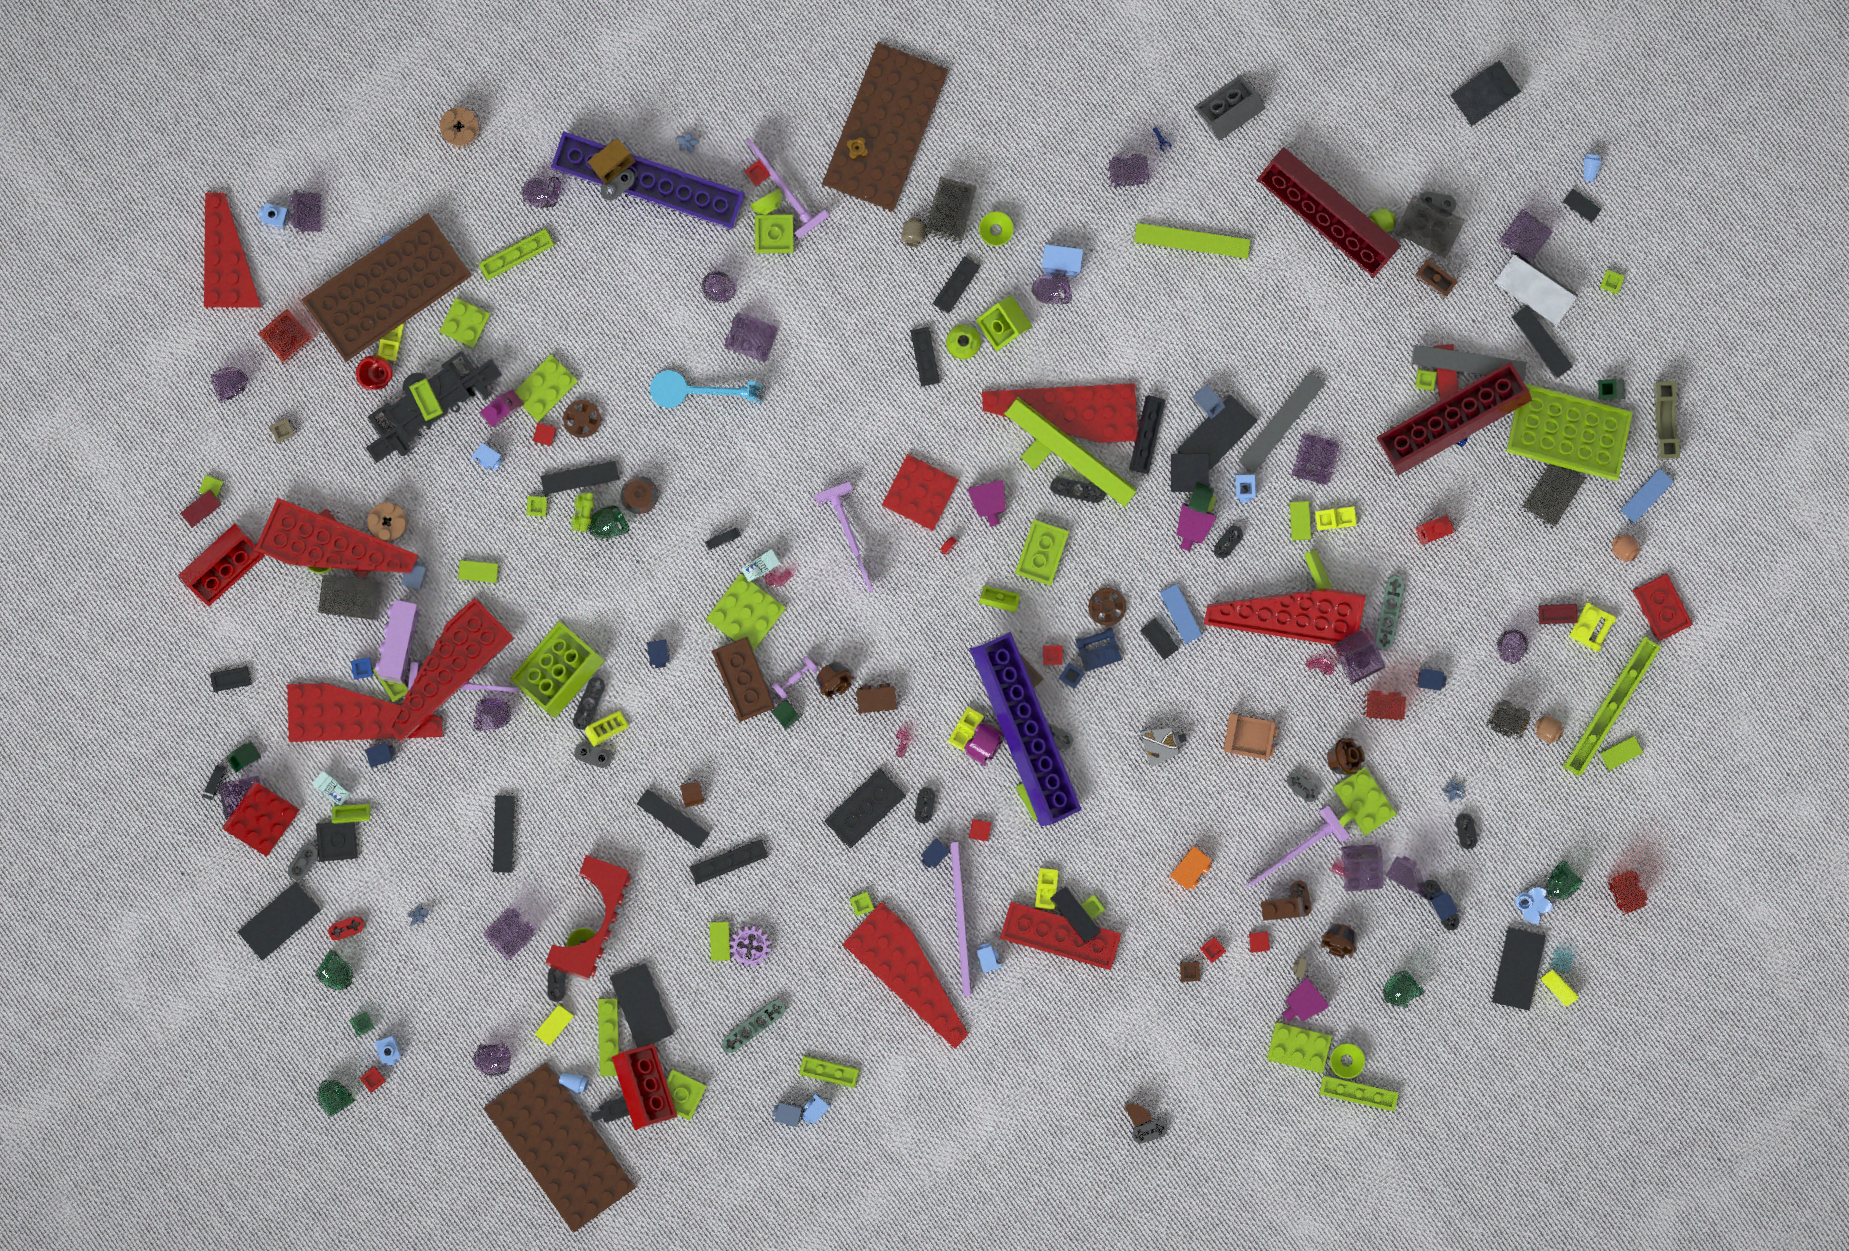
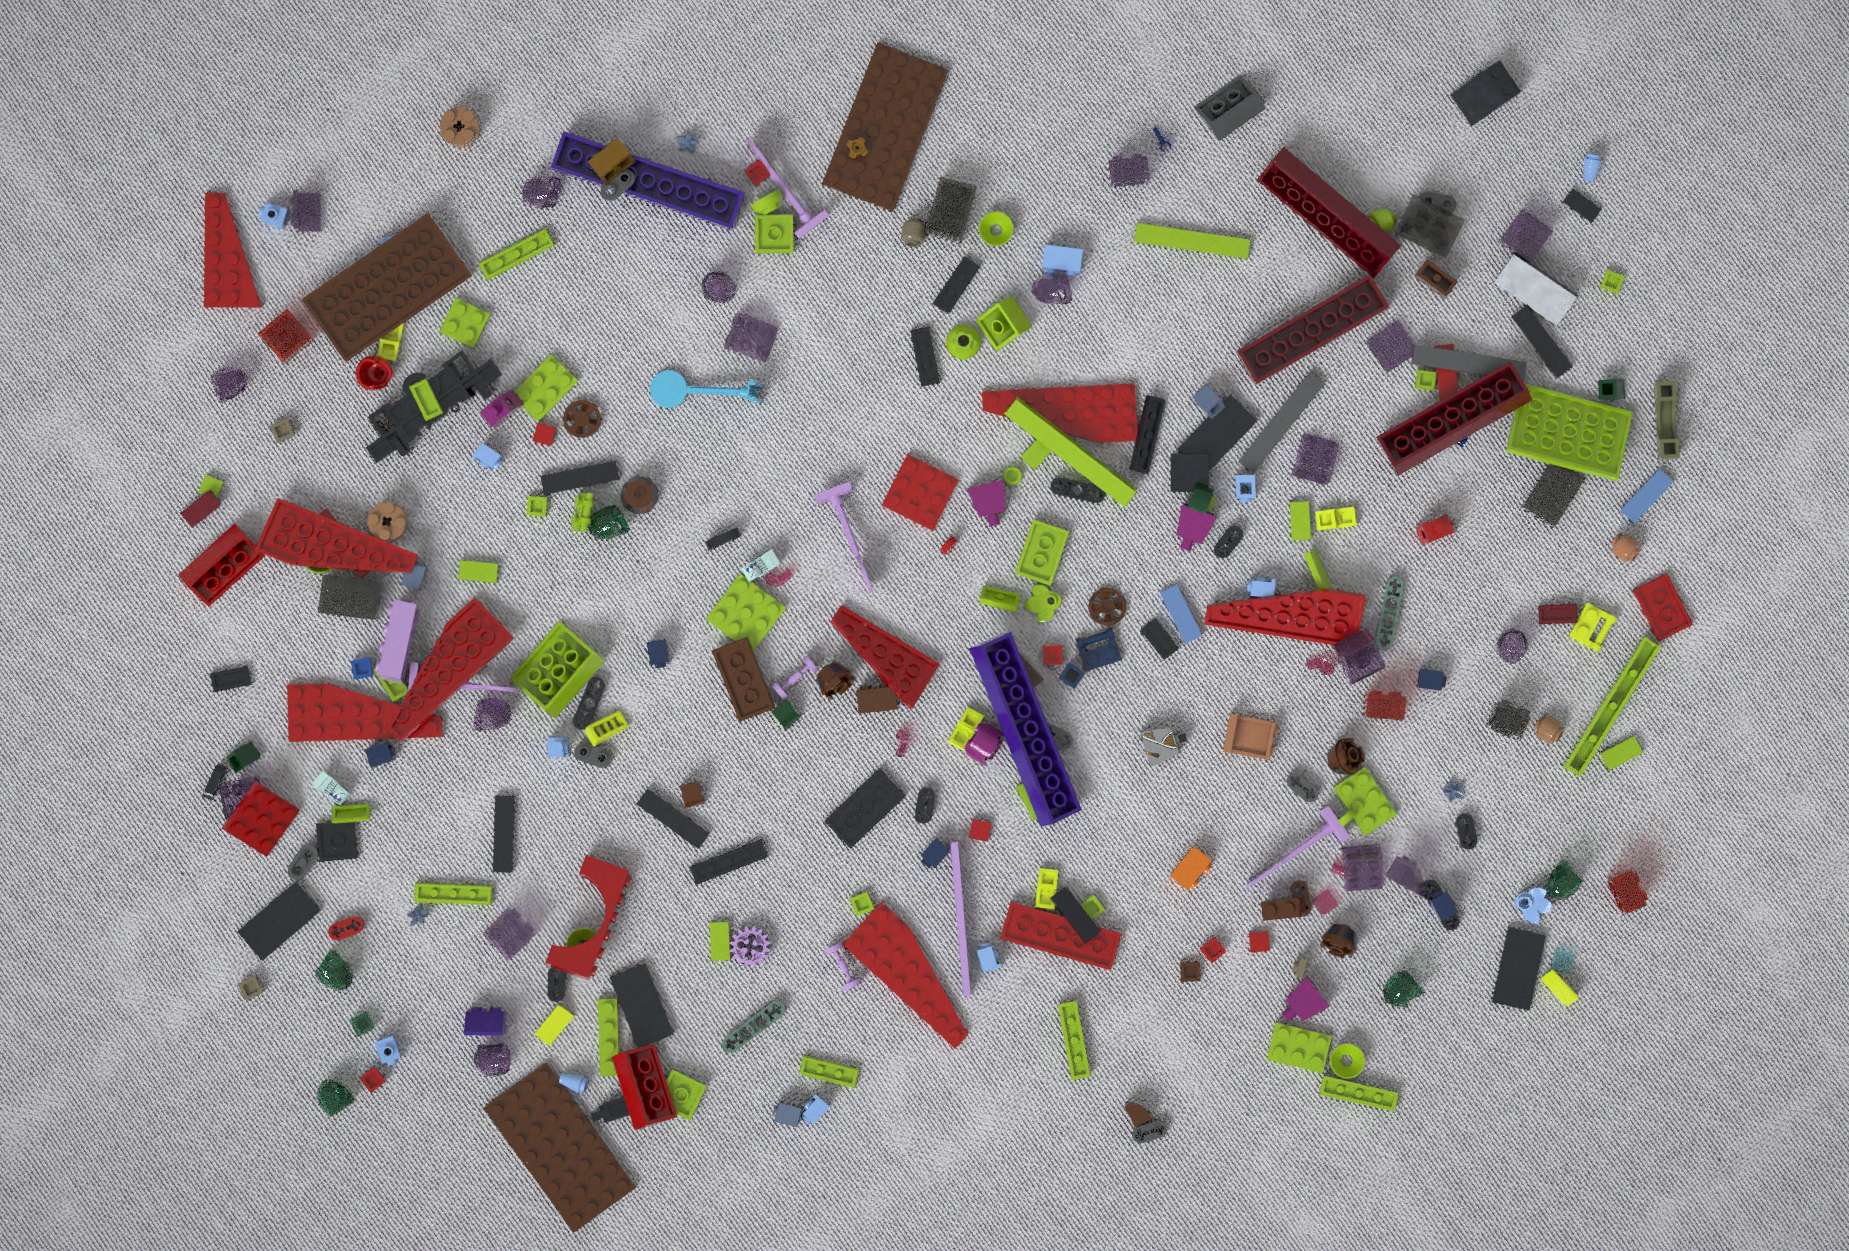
none -> dark tan plate [238,975,264,1001]
none -> lime tile [414,883,493,905]
none -> dark purple slope [464,1007,506,1036]
none -> light blue brick [547,737,569,757]
none -> lavender wheel [824,942,862,991]
none -> red wing [830,605,940,711]
none -> lime tile [1003,466,1022,486]
none -> lime plate [1024,585,1062,623]
none -> lime plate [1058,1001,1091,1080]
none -> dark red brick [1236,274,1389,386]
none -> light blue brick [1247,577,1276,597]
none -> clear pink tile [1312,889,1339,915]
none -> clear purple tile [1366,320,1415,373]

